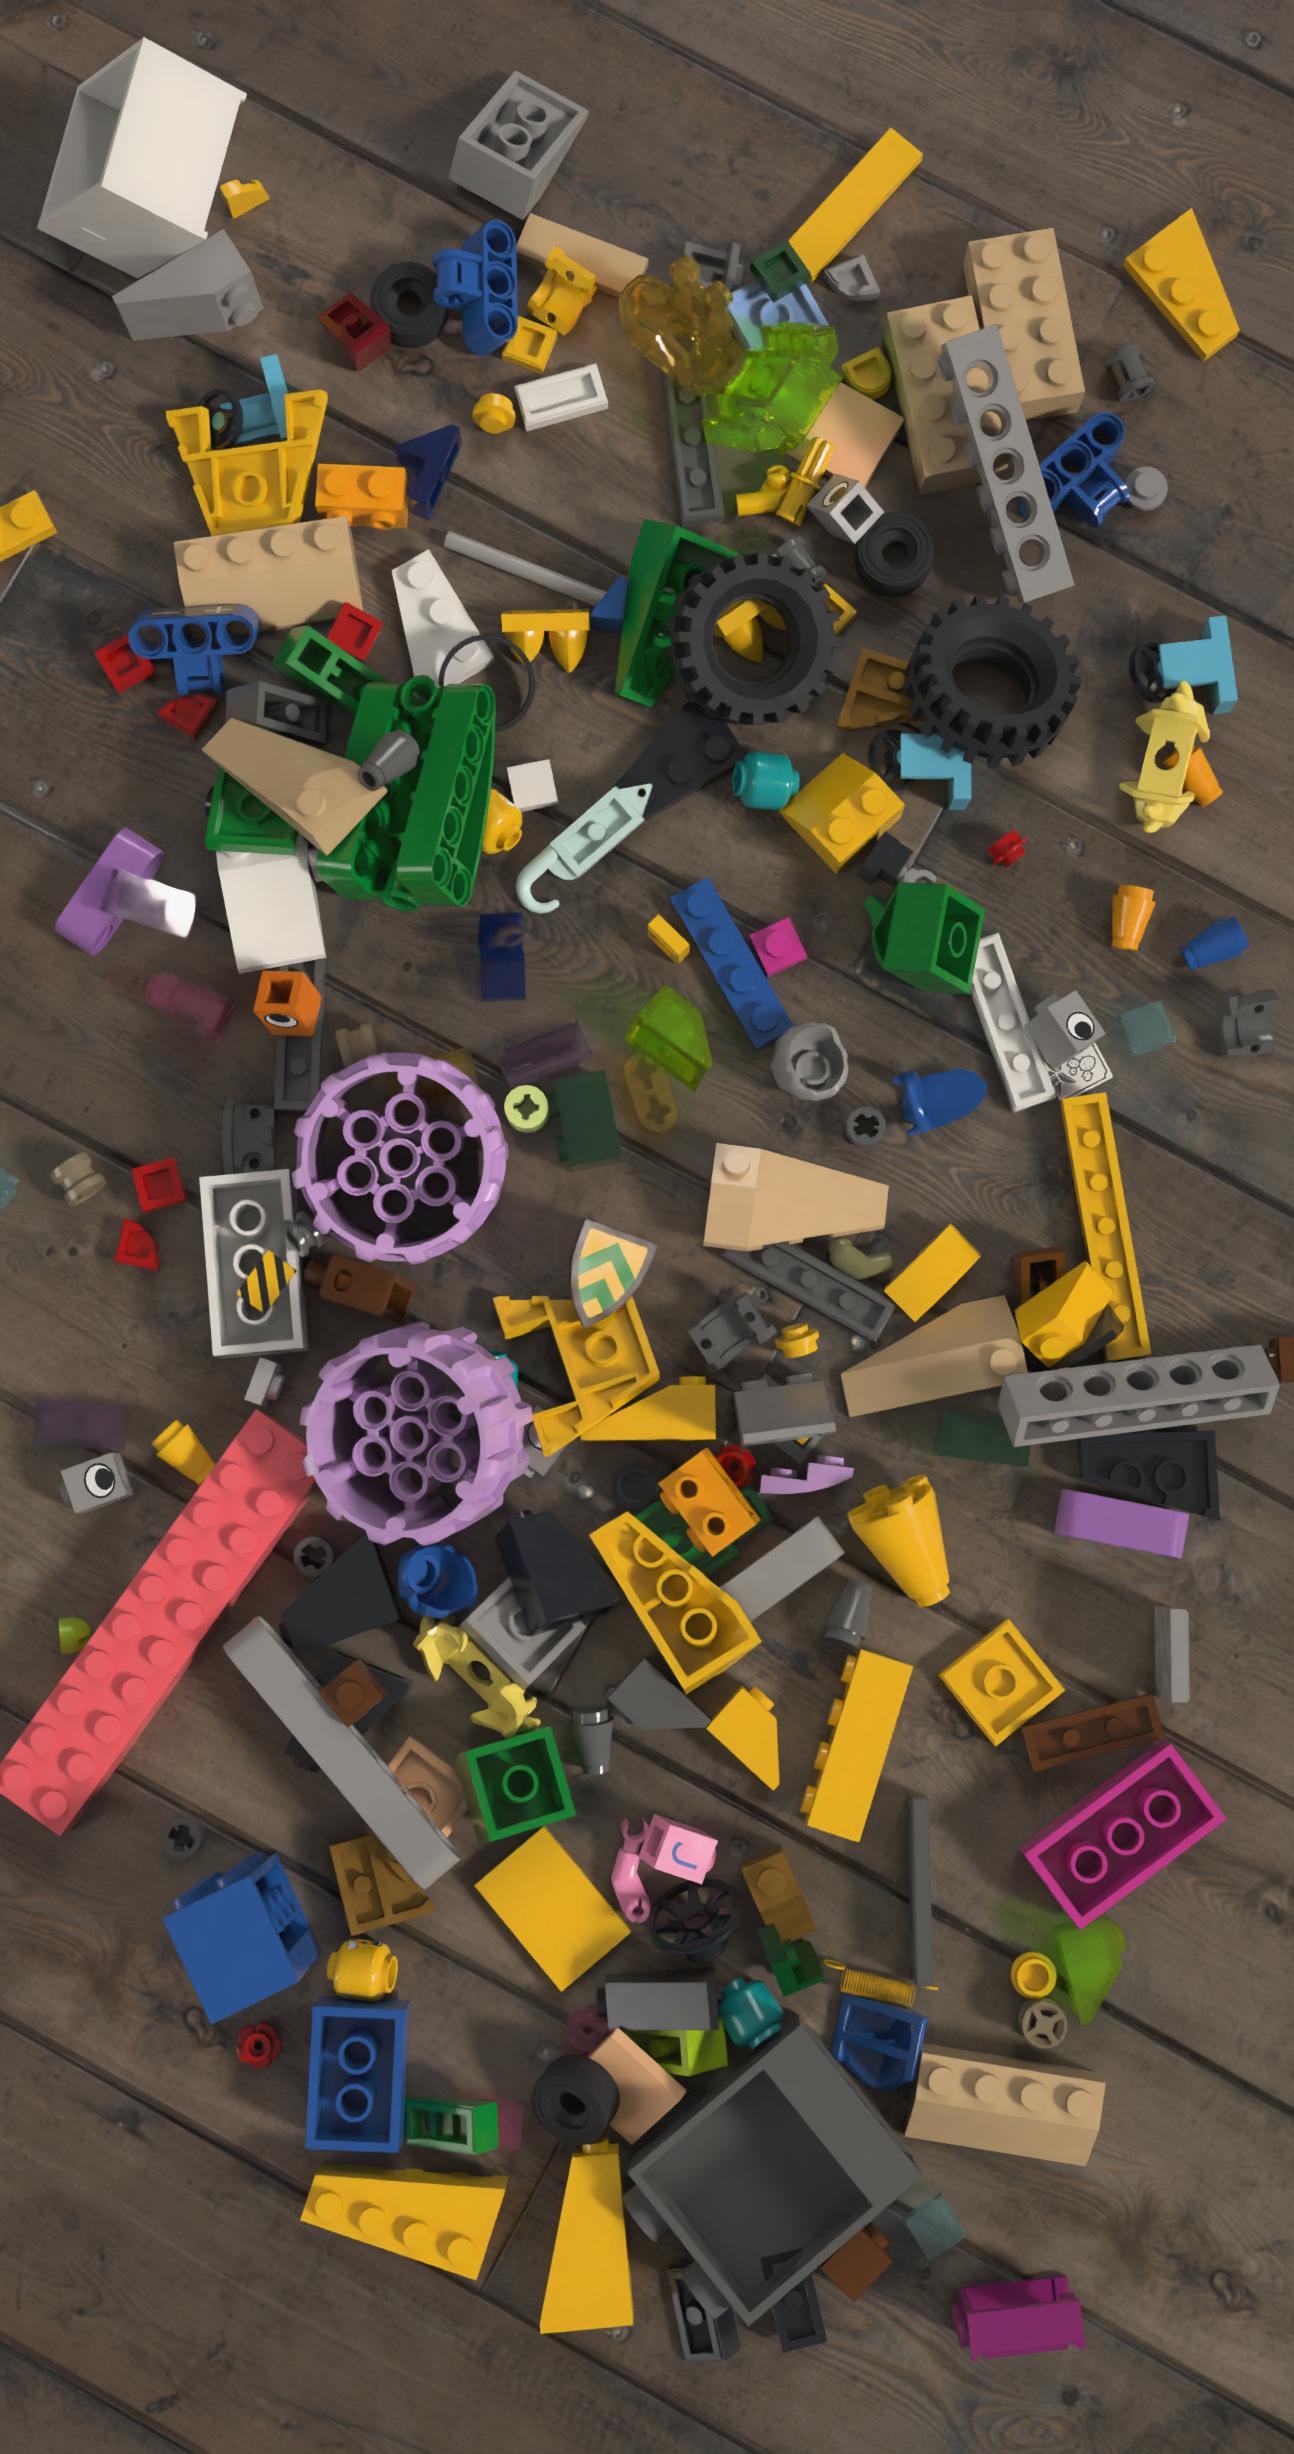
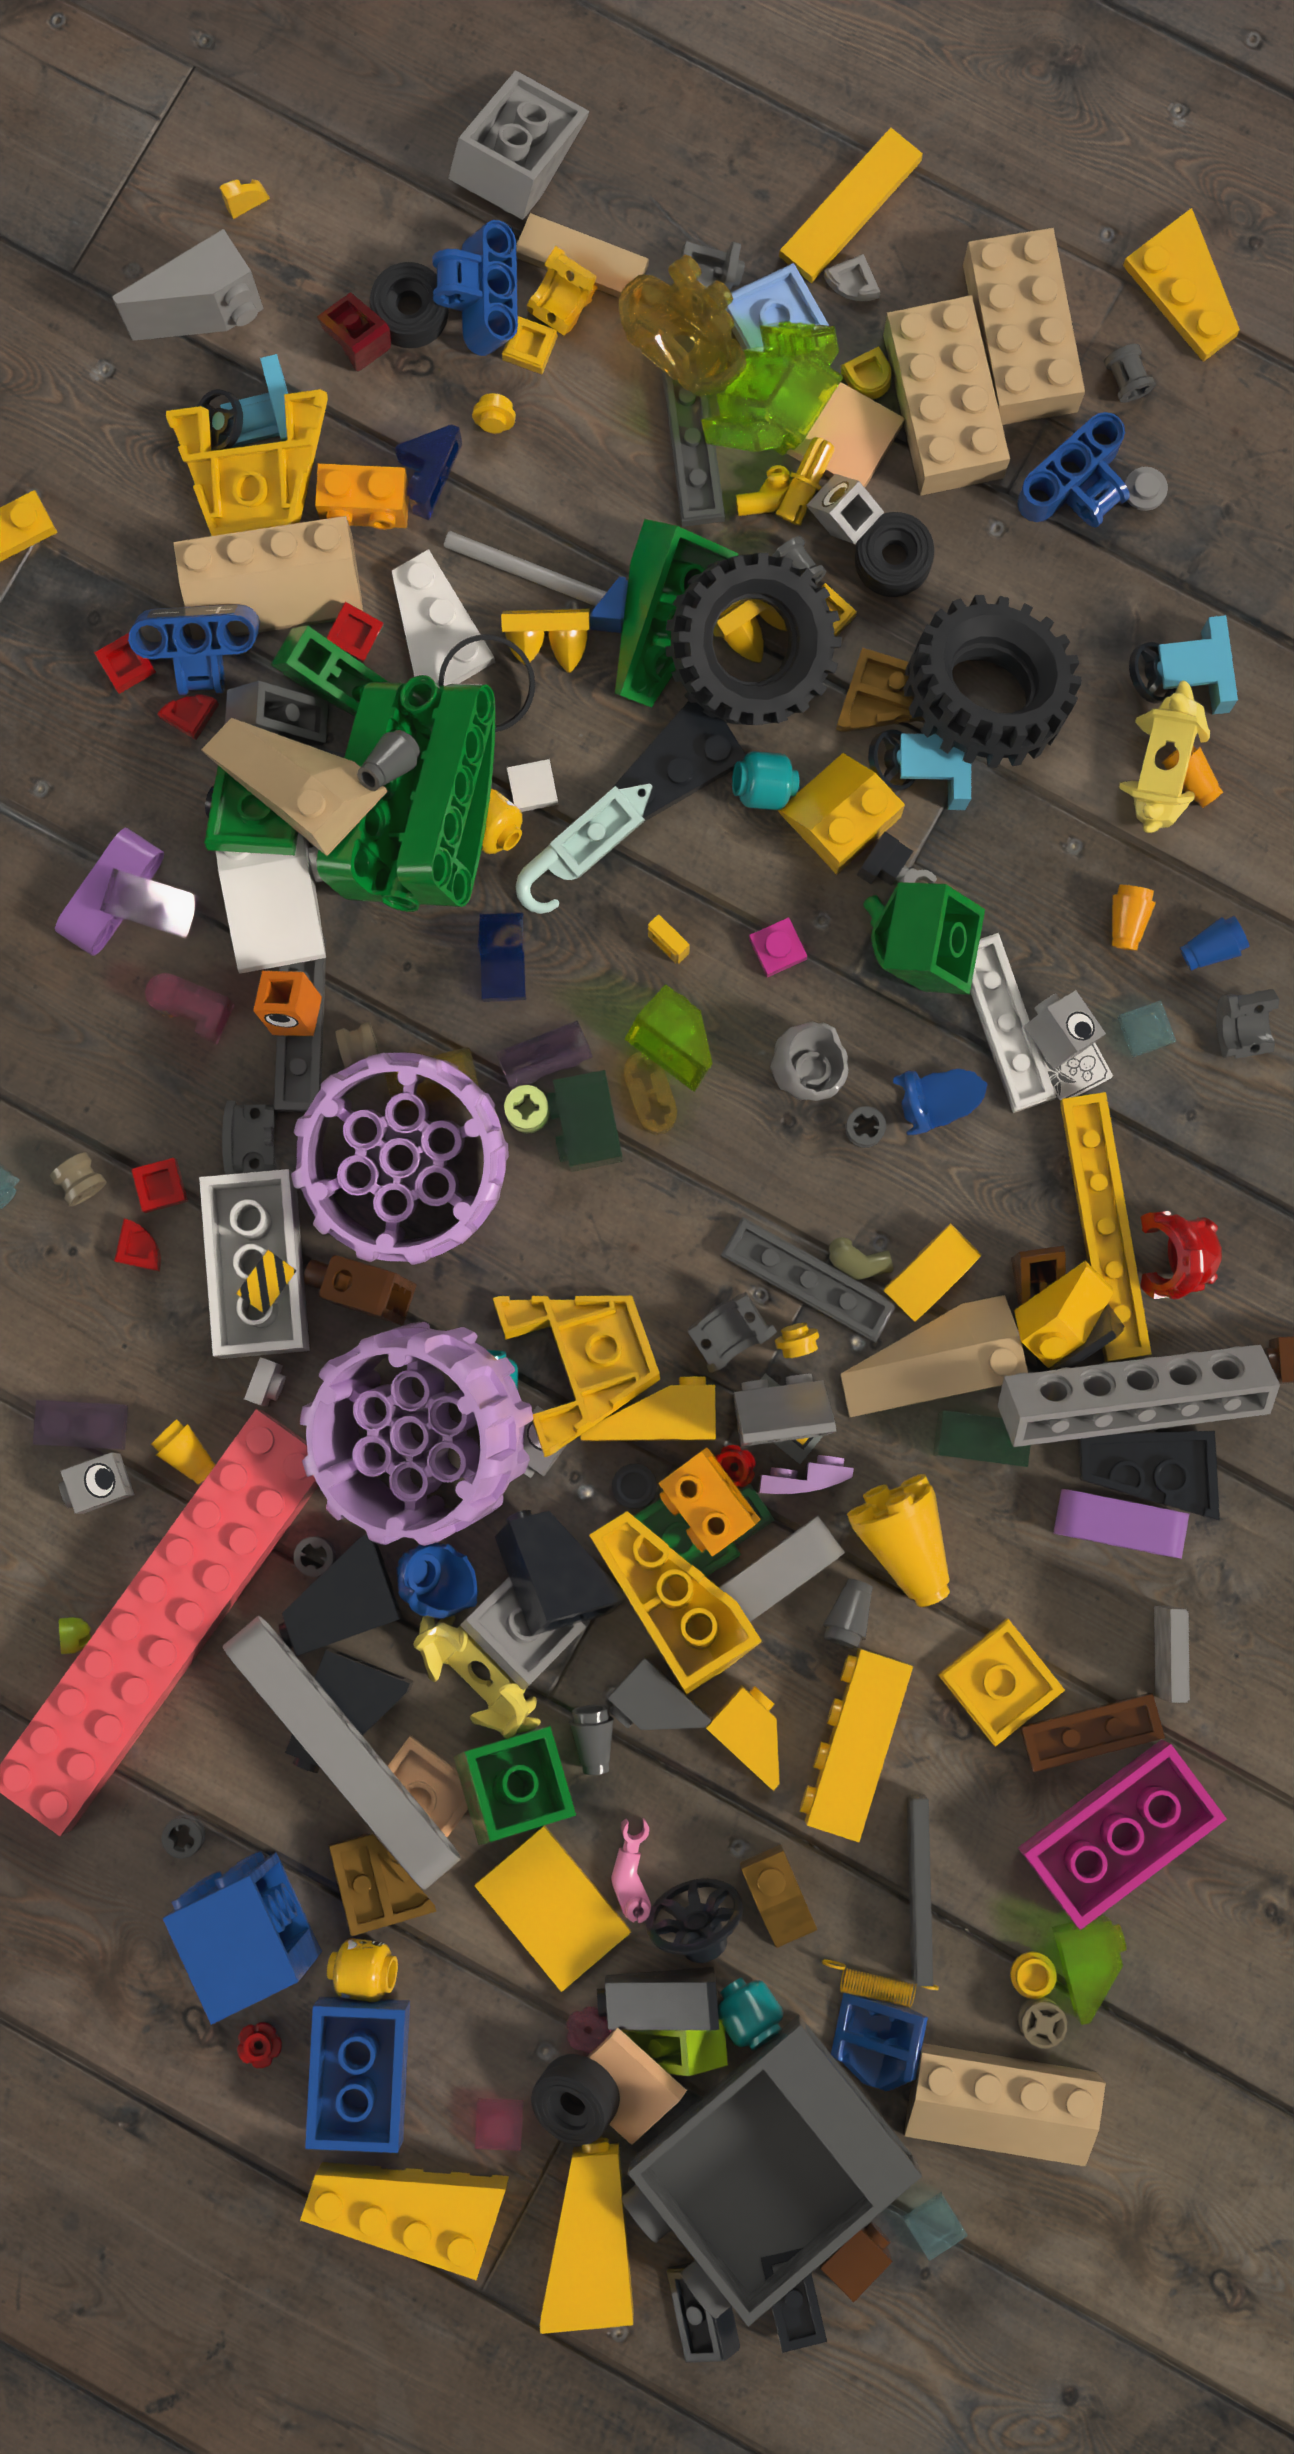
white piece [37,37,247,278] -> none
dark grey bush [281,1211,323,1257] -> none
reddish brown brick [319,1659,389,1727] -> none
green slope [405,2096,498,2155] -> none
white tile [514,363,608,432] -> none
shield [569,1218,658,1329] -> none
bright pink brick [638,1814,718,1884] -> none
blue plate [670,877,794,1051] -> none
tan wedge [703,1143,889,1251] -> none
dark green plate [749,239,811,303] -> none
dark green bracket [757,1924,825,1997] -> none
light grey brick [937,324,1075,603] -> none
magenta window [951,2275,1086,2363] -> none
red plate [986,829,1027,868] -> none
none -> red helmet [1140,1211,1222,1300]

